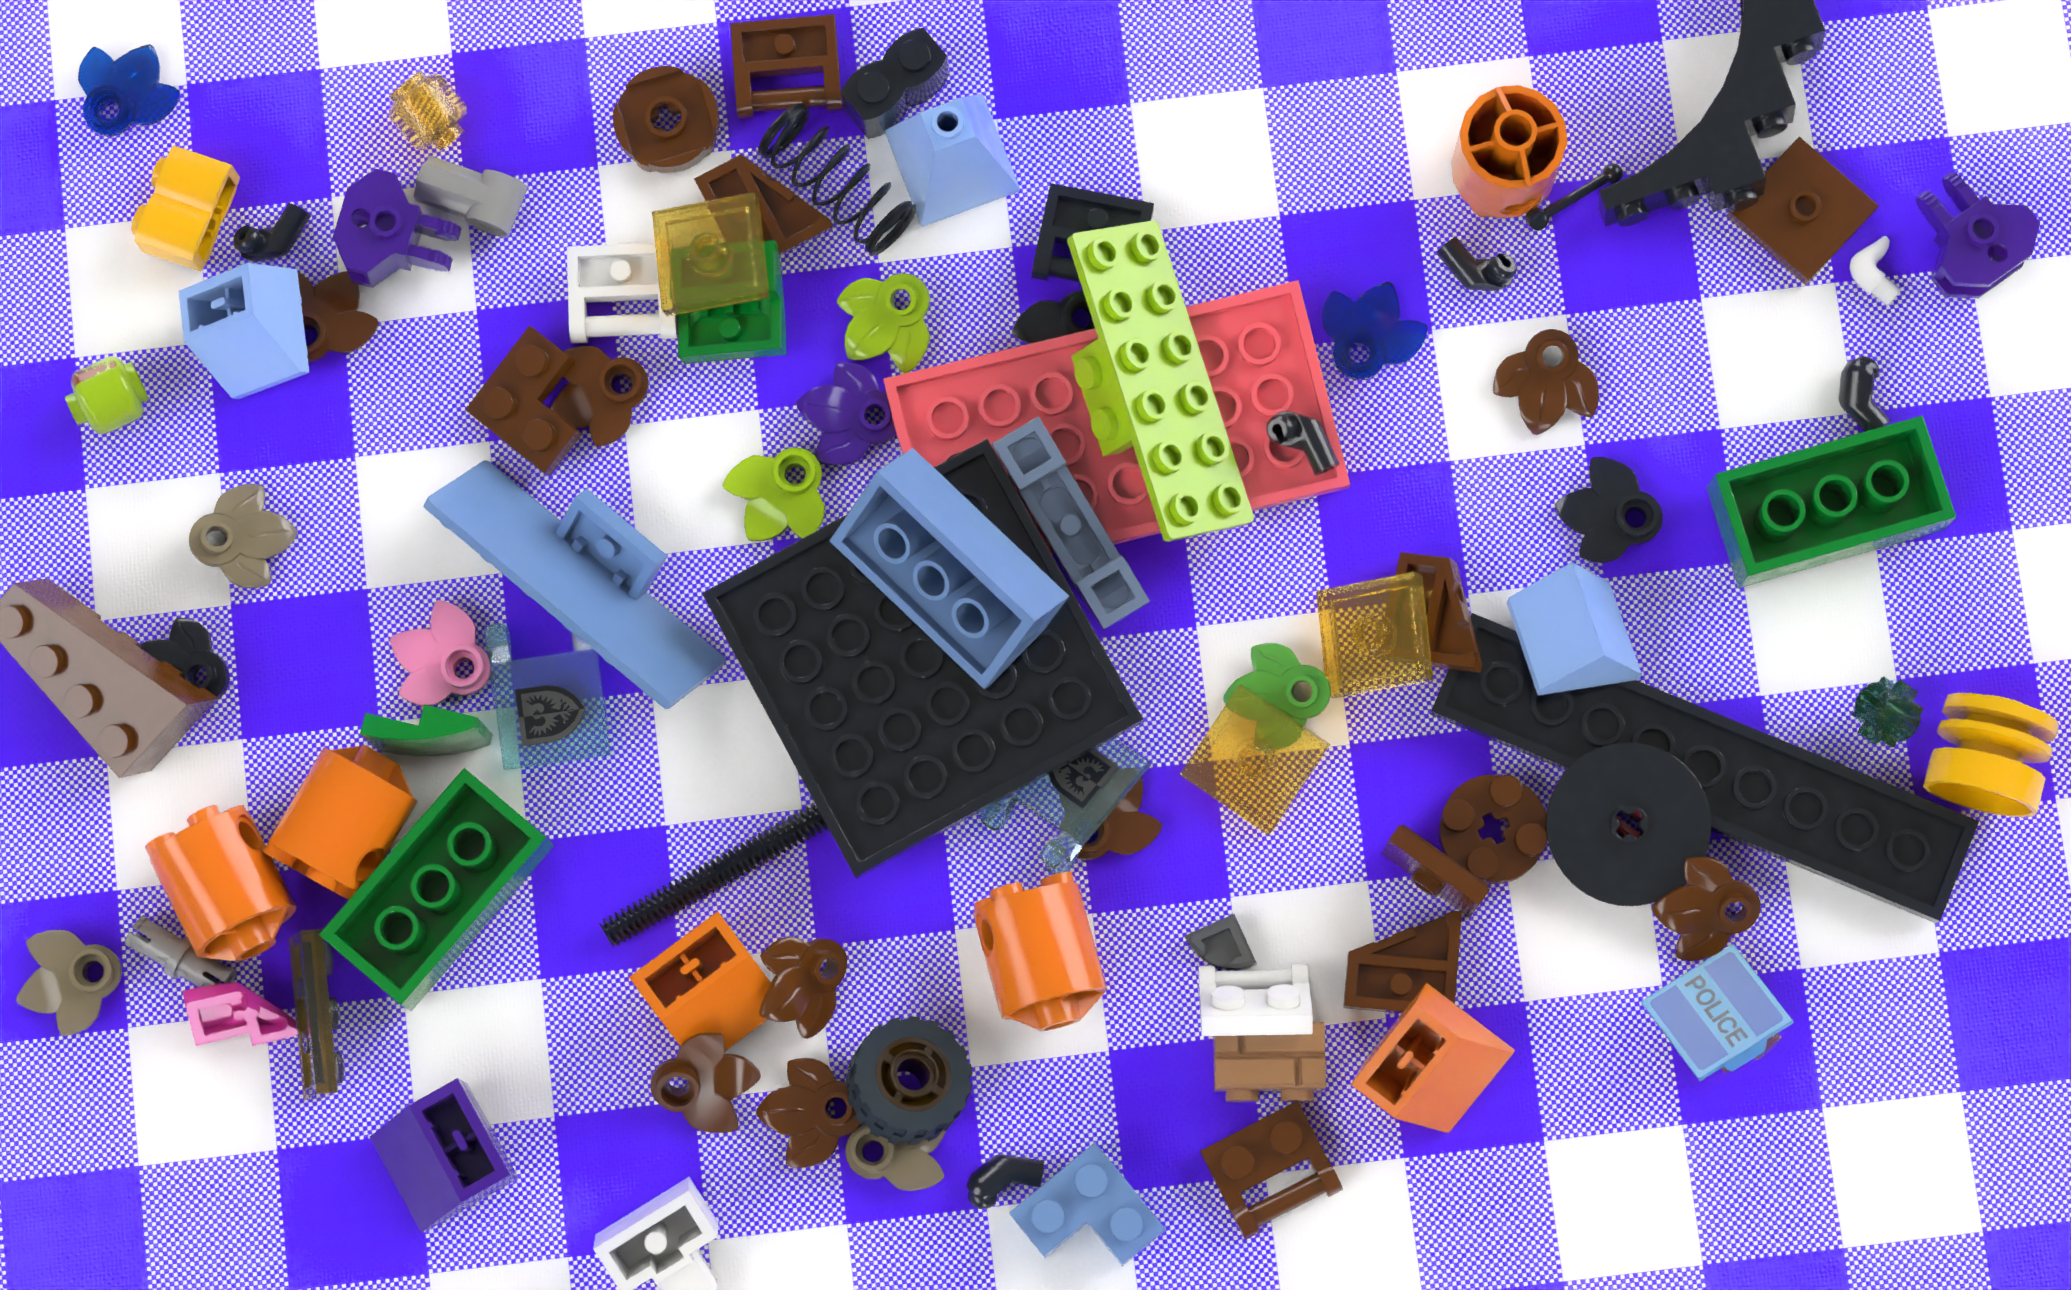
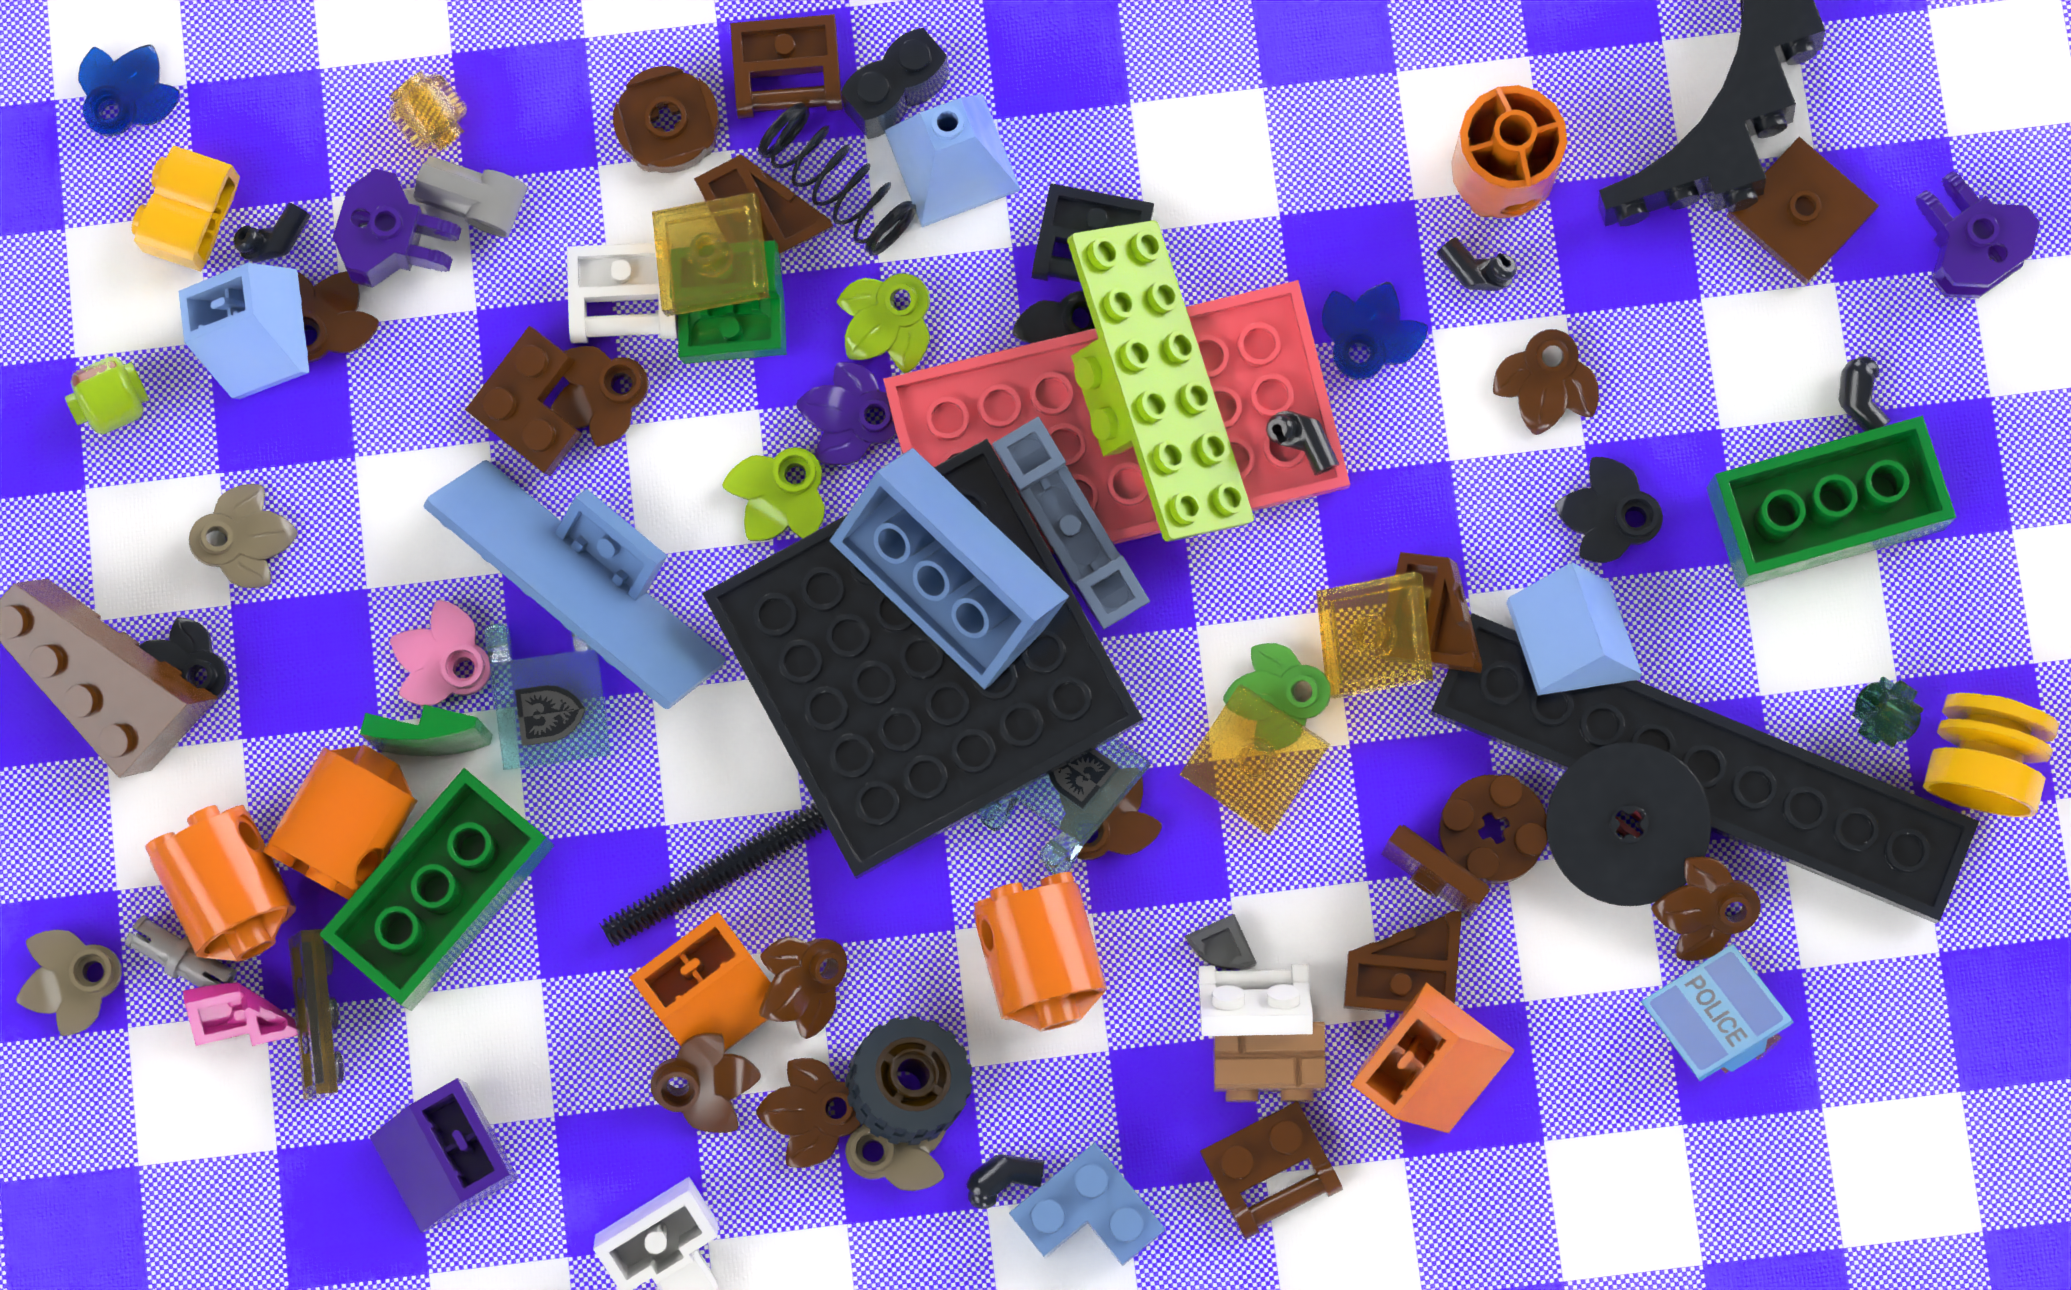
black hinge [1525,163,1623,231] -> none
white animal [1849,236,1901,306] -> none

